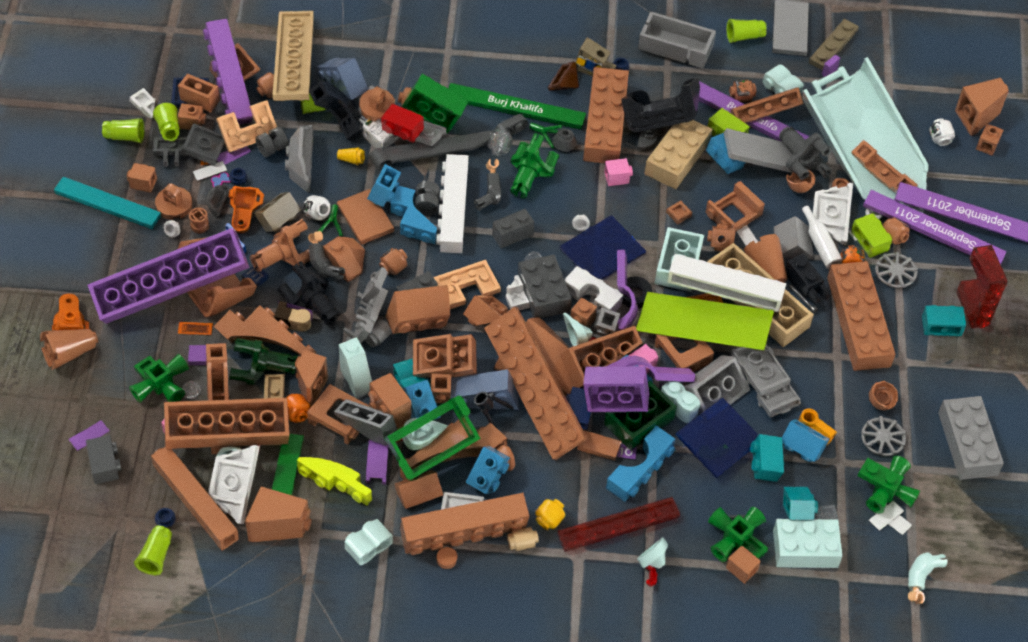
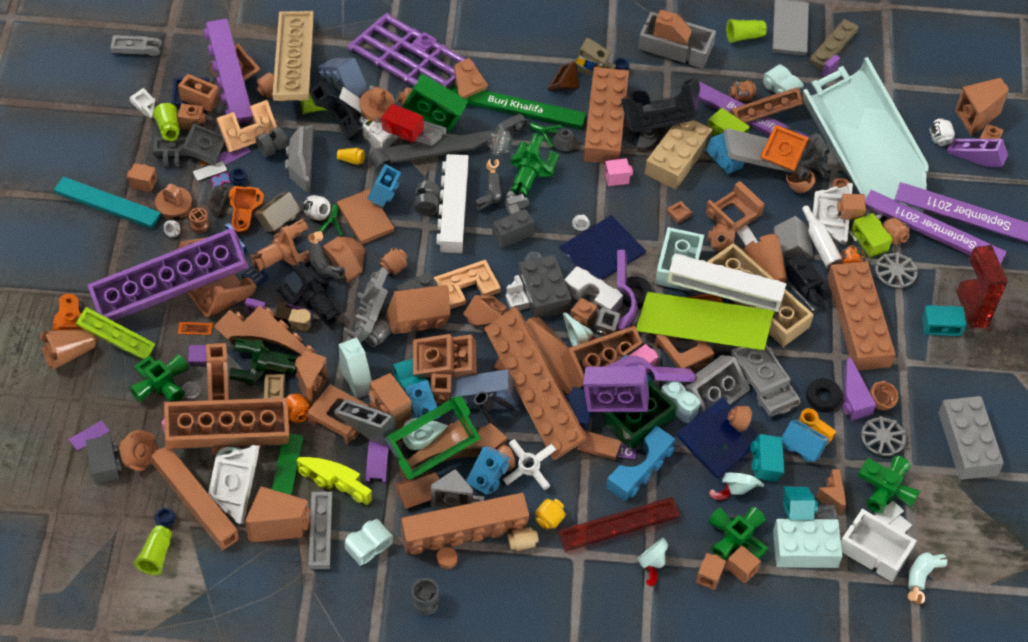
lime plant [102,118,145,143] -> none
dark azure arch [391,185,437,244] -> none
nougat slope [851,140,918,193] -> none
none -> lime plate [76,307,156,360]
none -> light grey hinge [110,35,162,56]
none -> nougat tile [118,430,158,471]
none -> medium lavender tile [245,298,266,315]
none -> light grey plate [309,492,332,569]
none -> white sticker [339,87,361,113]
none -> medium lavender door [347,13,474,89]
none -> dark grey wheel [411,578,439,616]
none -> light grey slope [431,469,473,509]
none -> nougat wing [454,58,488,99]
none -> white bar [503,439,556,490]
none -> light grey piece [505,191,529,215]
none -> nougat slope [654,10,692,45]
none -> nougat brick [696,553,726,590]
none -> light aqua piece [709,473,764,500]
none -> nougat cone [727,406,752,432]
none -> orange tile [760,125,809,172]
none -> black tyre [806,378,842,412]
none -> nougat slope [816,469,846,515]
none -> nougat brick [837,194,866,219]
none -> white piece [841,509,917,582]
none -> medium lavender slope [842,358,876,421]
none -> medium lavender slope [947,139,1008,167]

